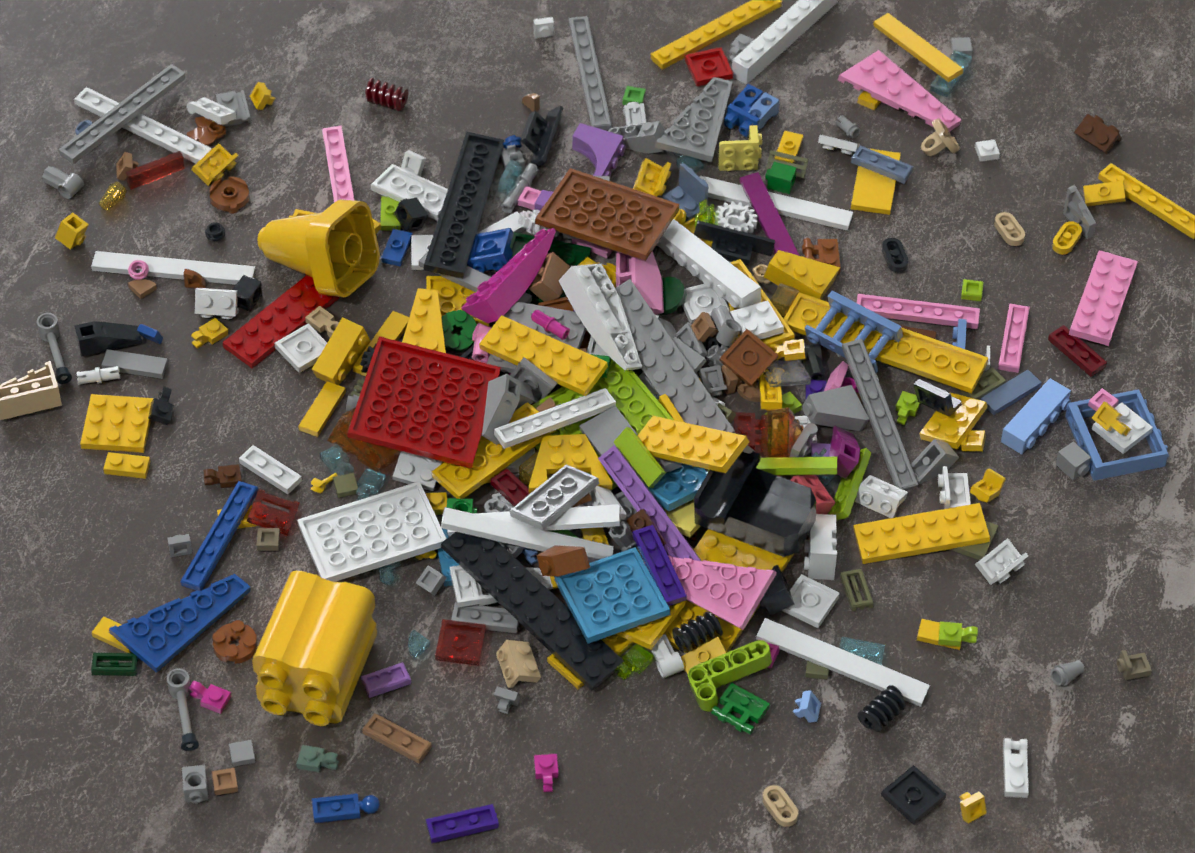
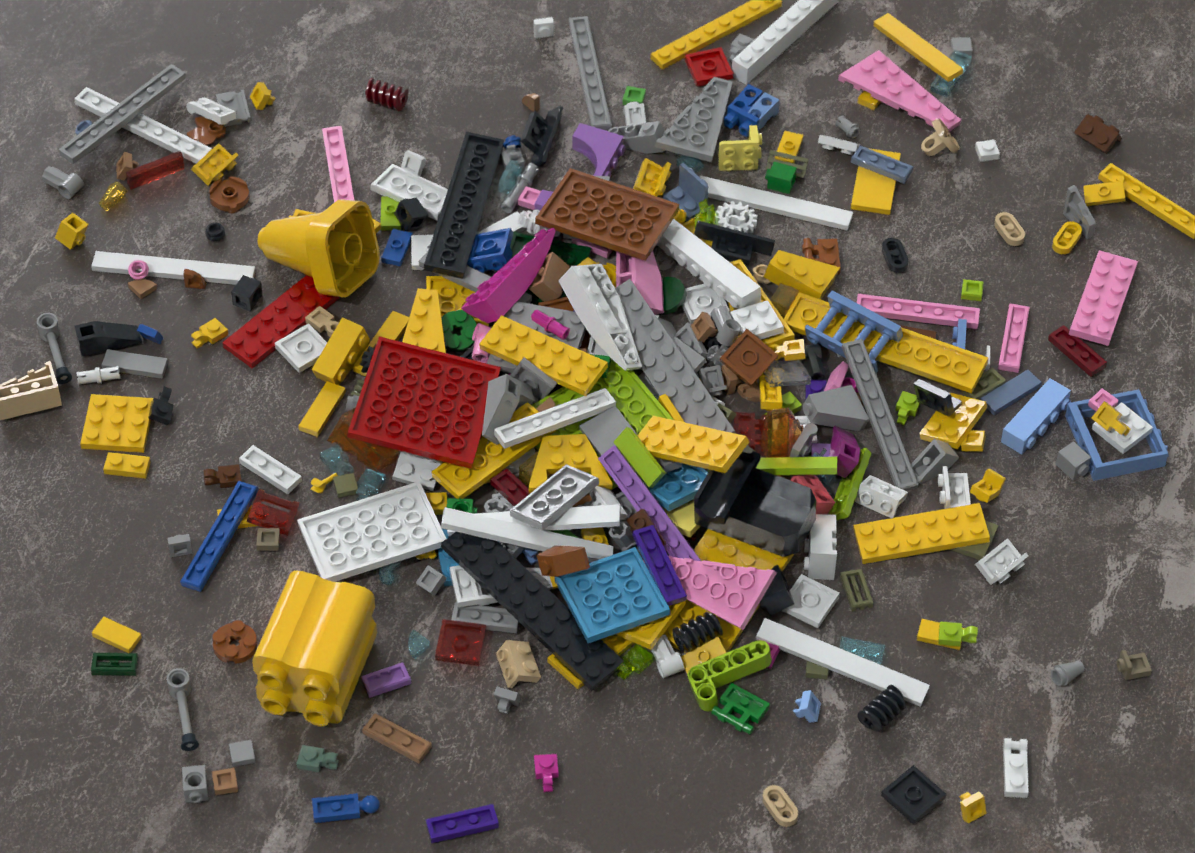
blue wing [109,574,251,673] -> none
dark pink plate [189,681,231,714] -> none
white bracket [195,288,239,319] -> none
magenta tile [740,172,799,256] -> none

